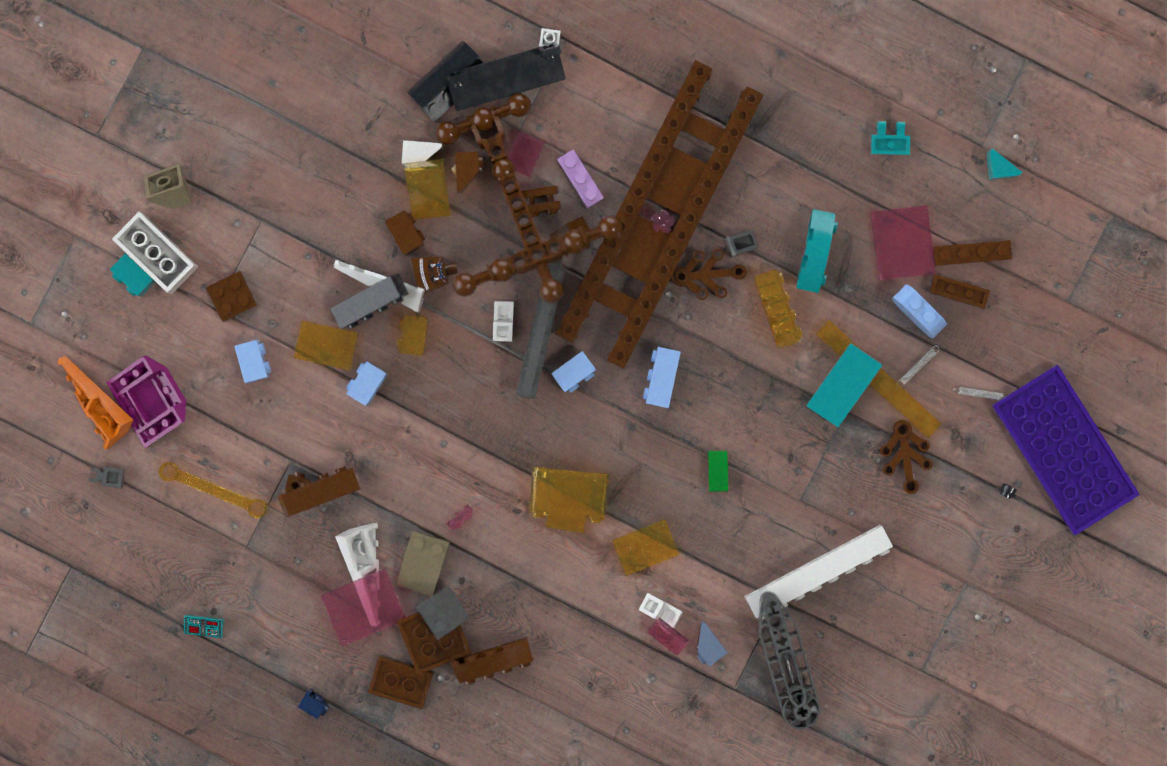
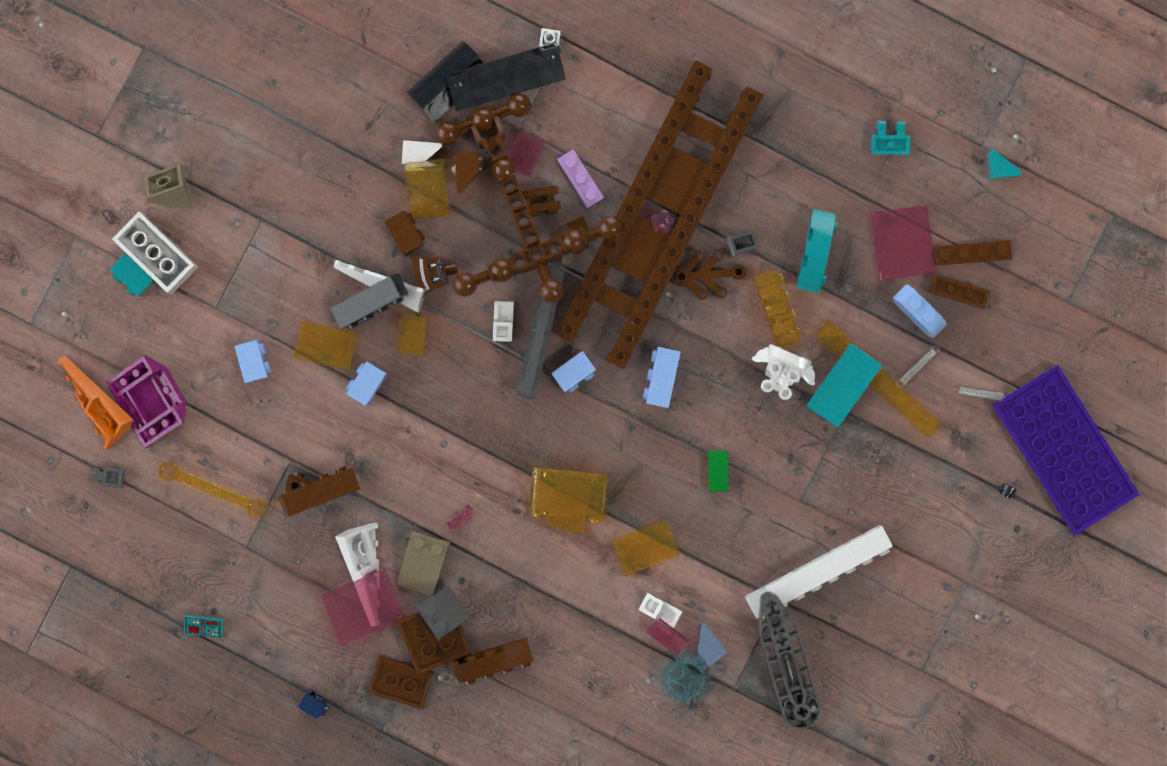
reddish brown plate [206,271,258,322] -> none
reddish brown plant [880,420,933,494] -> none
none -> clear light blue gear [660,652,712,705]
none -> white piece [752,344,815,400]

